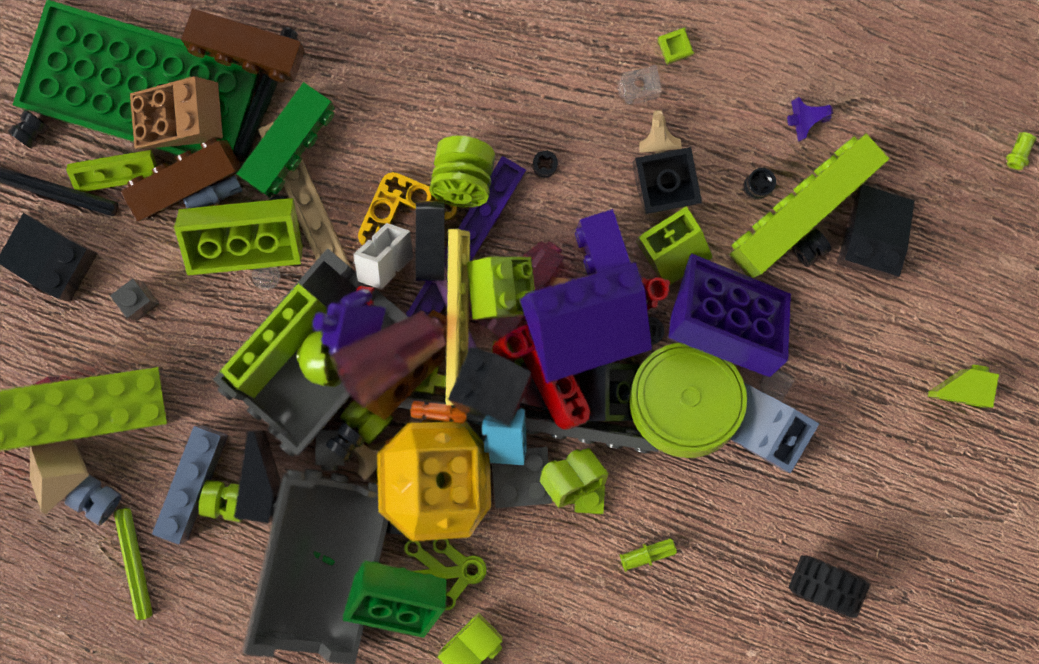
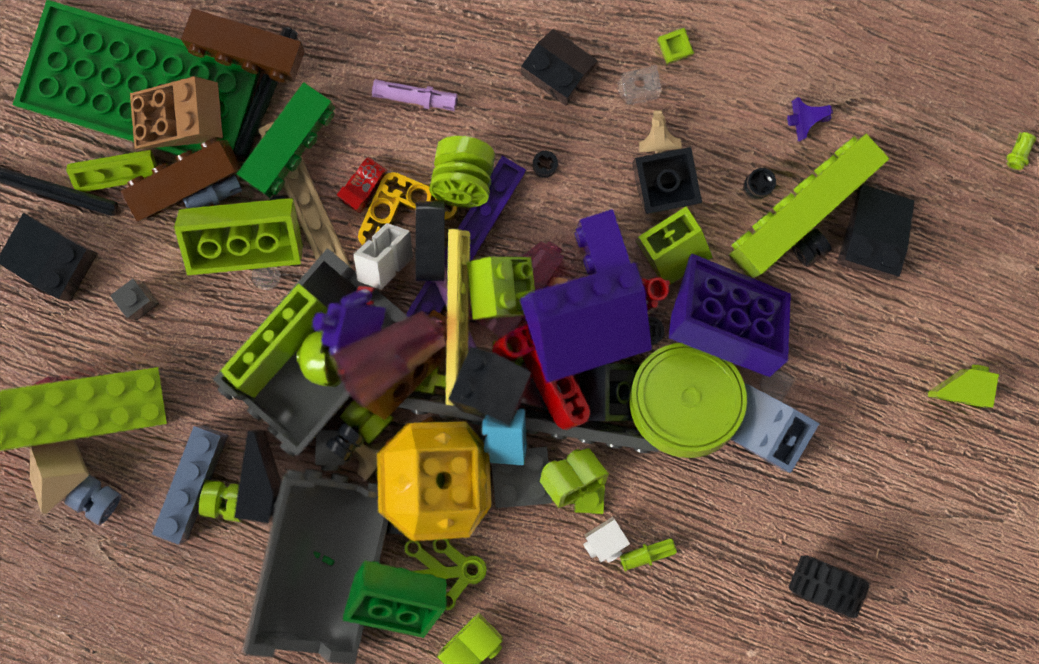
black wheel [8,109,49,149] -> none
lime axle [114,508,153,620] -> none
orange axle [411,401,467,424] -> none
none -> red leg [337,157,387,214]
none -> lavender pin [372,79,458,112]
none -> black slope [521,29,598,106]
none -> white brick [583,517,630,562]

